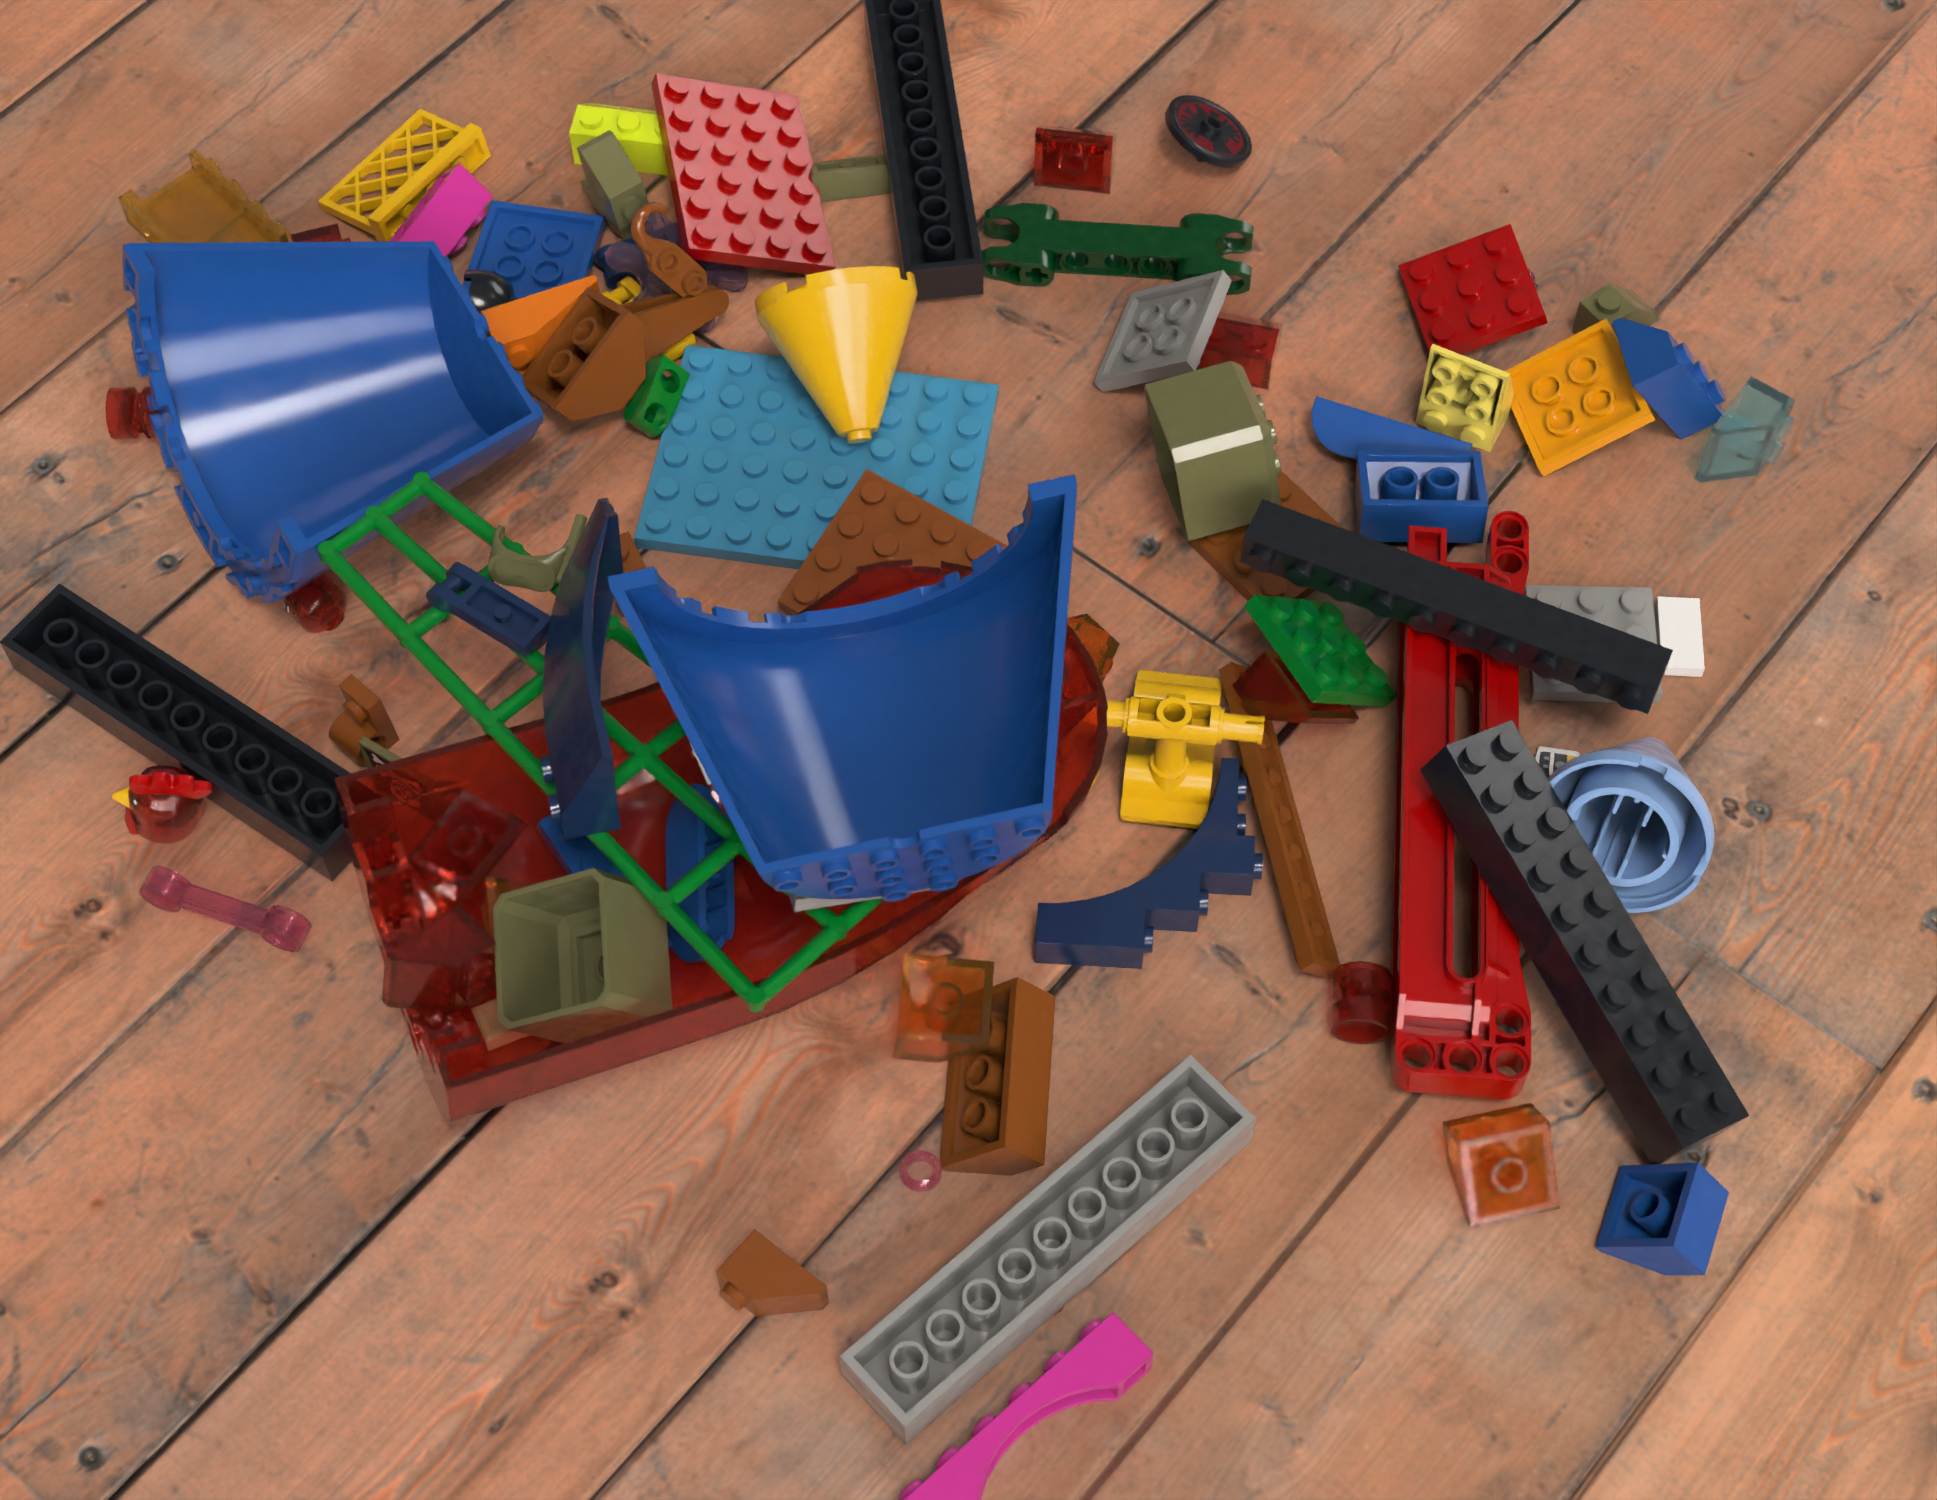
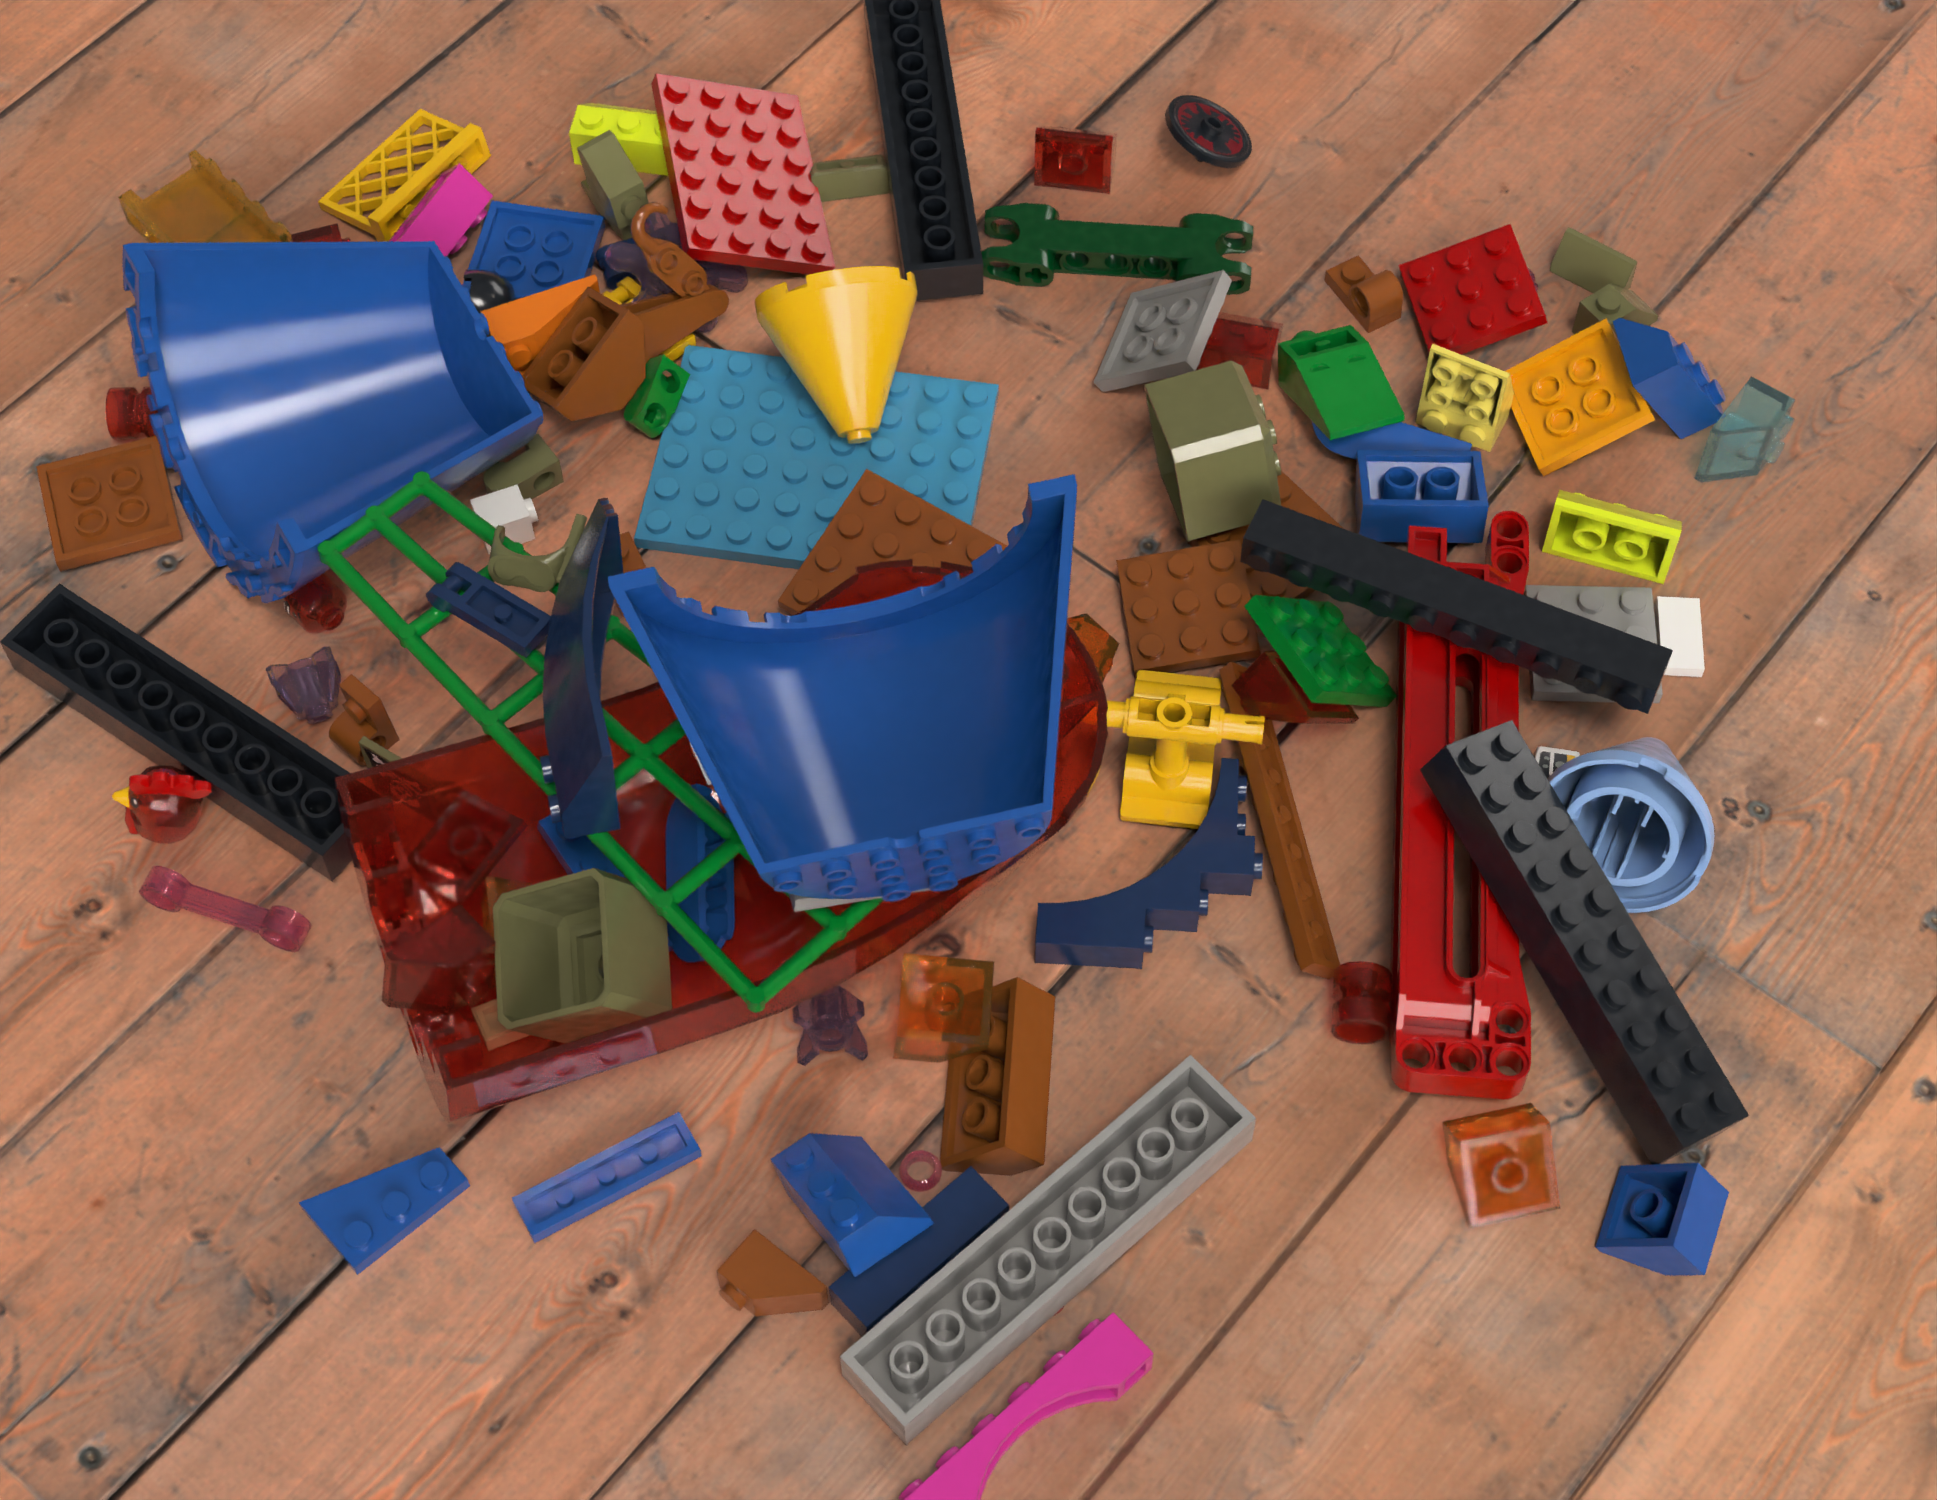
none -> dark orange plate [36,436,183,572]
none -> brick [266,646,341,724]
none -> blue wing [299,1147,470,1275]
none -> white brick [470,485,538,555]
none -> olive leg [483,434,564,500]
none -> blue plate [512,1112,702,1243]
none -> blue slope [770,1133,933,1278]
none -> brick [792,984,868,1066]
none -> dark blue brick [829,1166,1009,1337]
none -> dark orange plate [1116,539,1261,678]
none -> green slope [1278,325,1404,440]
none -> dark orange plate [1324,255,1403,333]
none -> neon yellow slope [1542,490,1682,584]
none -> olive slope [1550,227,1637,293]

